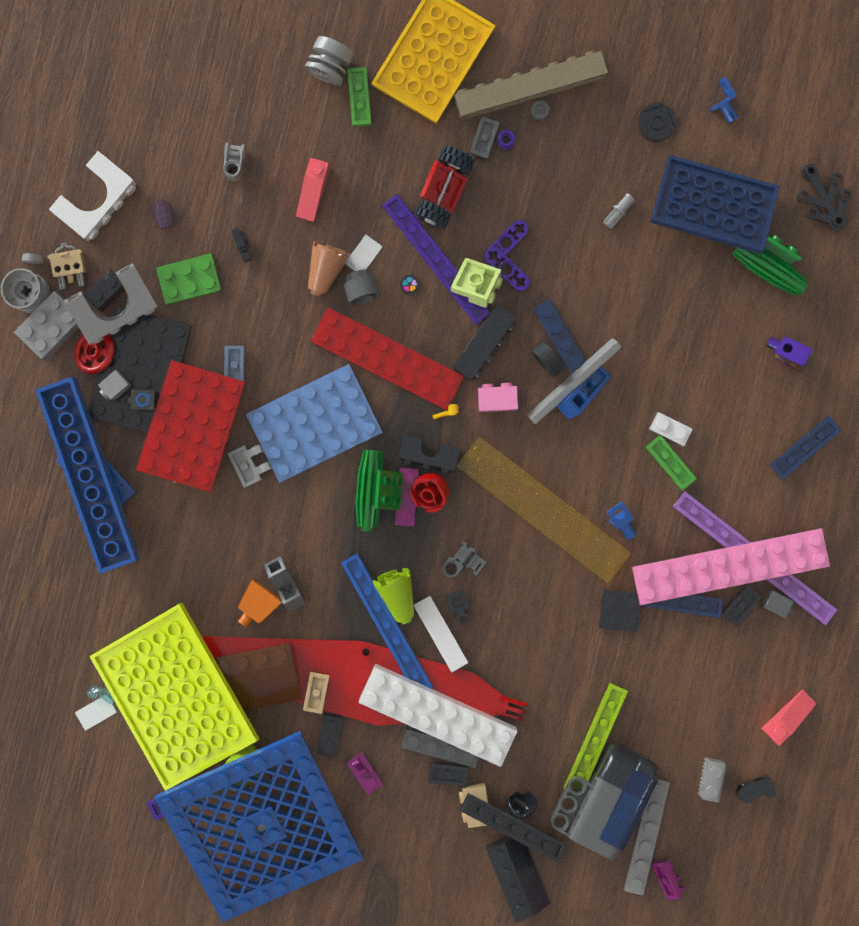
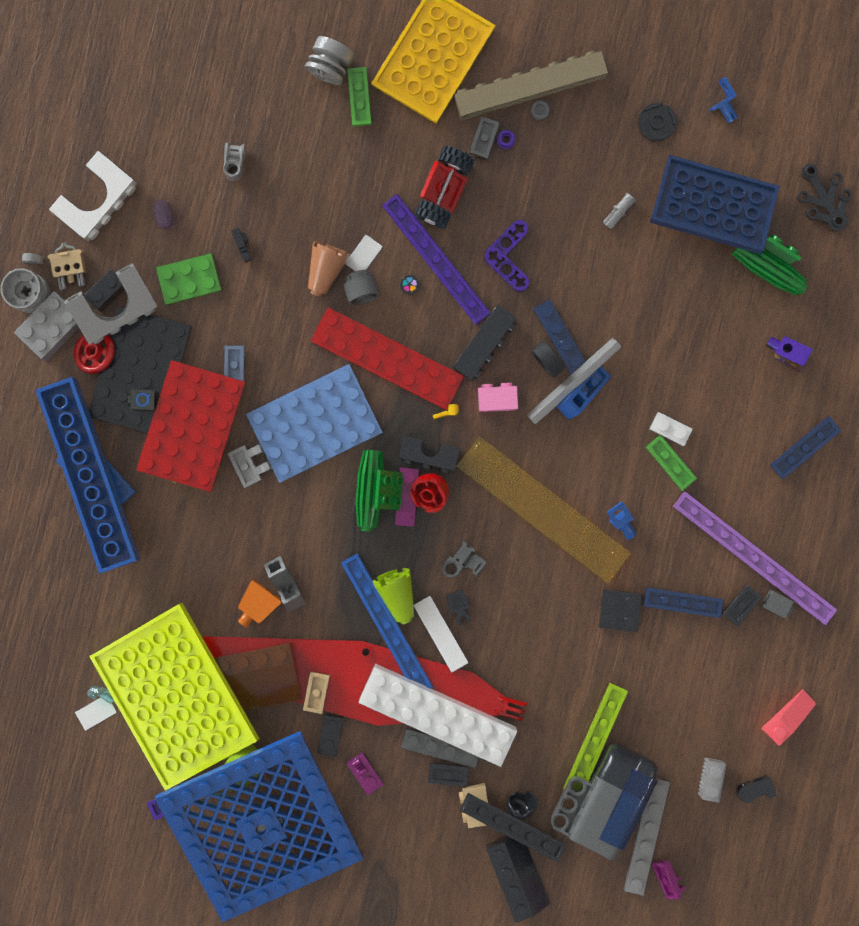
light grey brick [98,370,132,401] -> none
coral slope [296,158,330,222] -> none
yellowish green plate [451,258,503,308] -> none
bright pink plate [632,528,830,605] -> none

